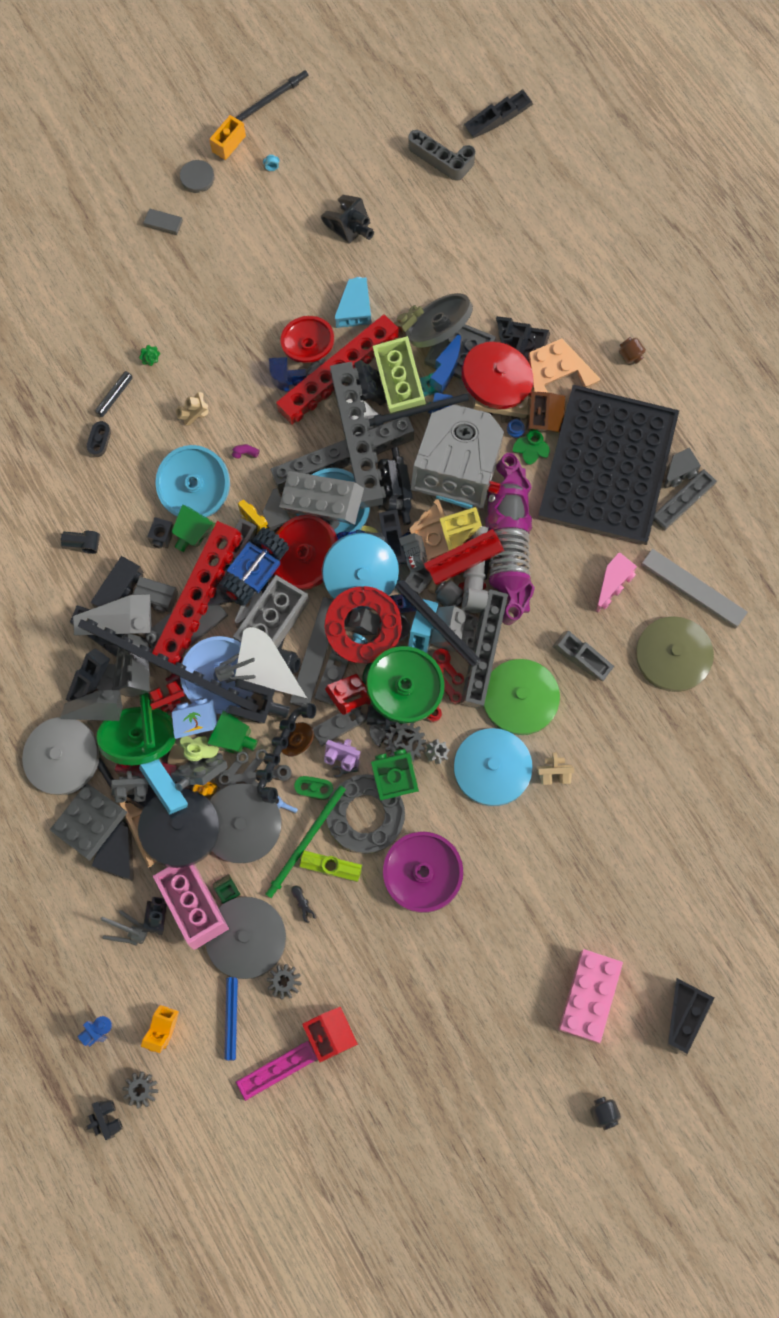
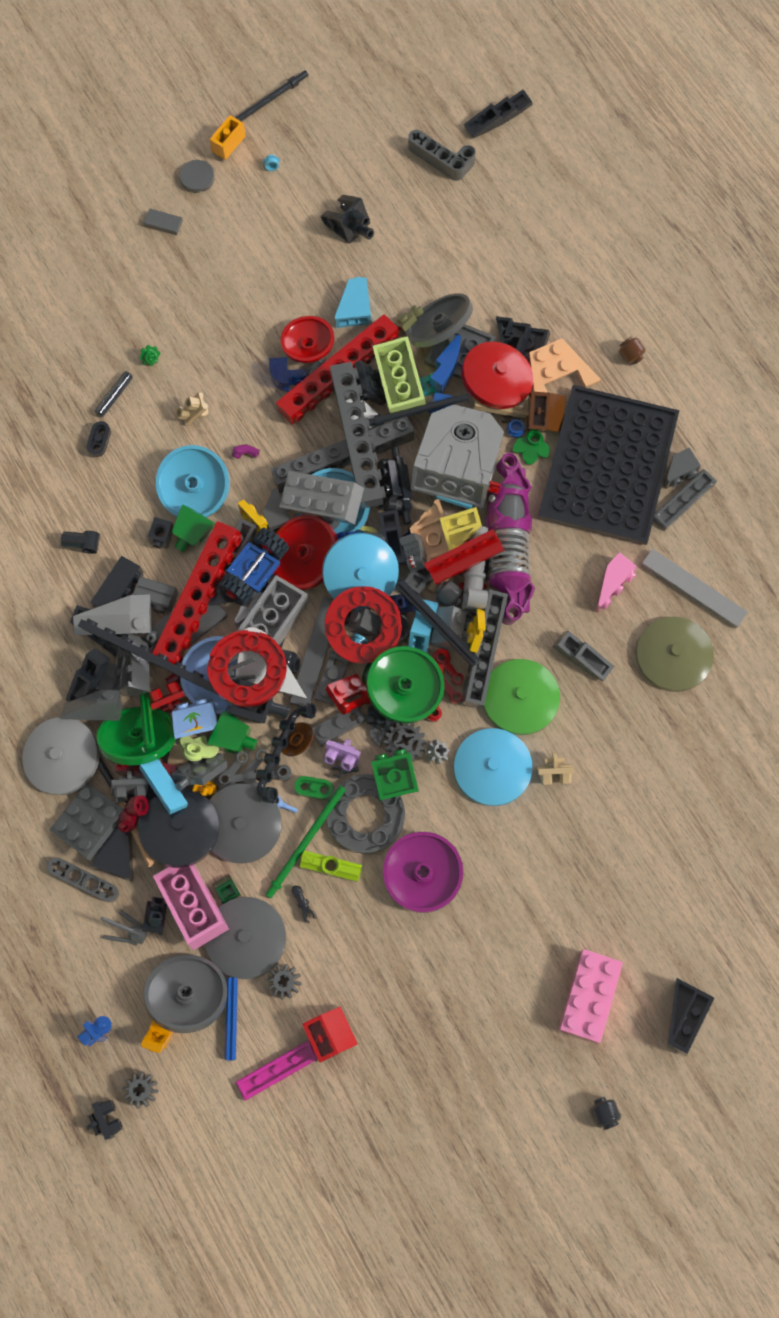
none -> dark grey beam [47,857,119,903]
none -> dark red arm [118,795,149,832]
none -> dark grey dish [144,955,227,1033]
none -> red plate [207,630,287,707]
none -> yellow plate [466,609,486,653]

